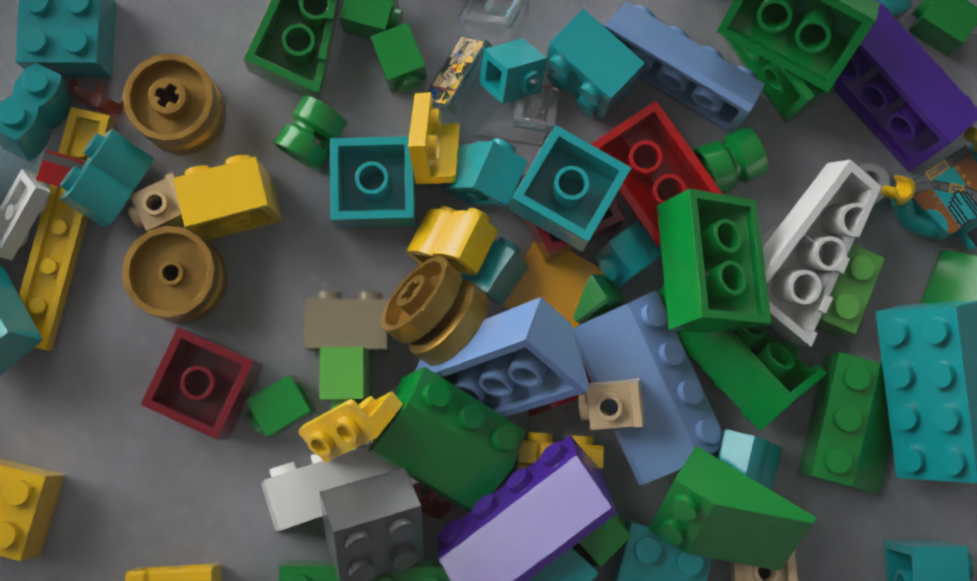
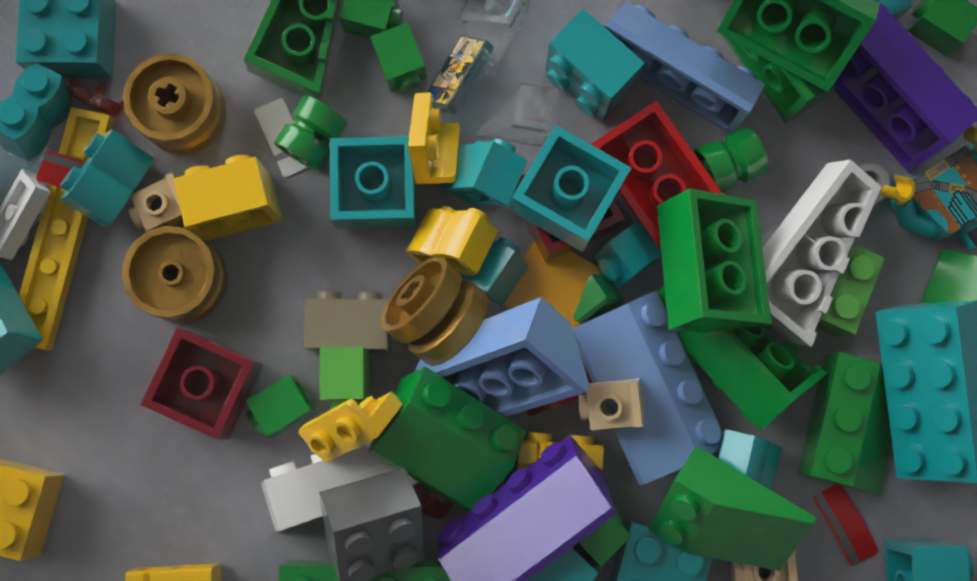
teal brick [479,38,547,104] -> none
none -> white sticker [254,98,308,177]
none -> red sticker [812,484,879,567]

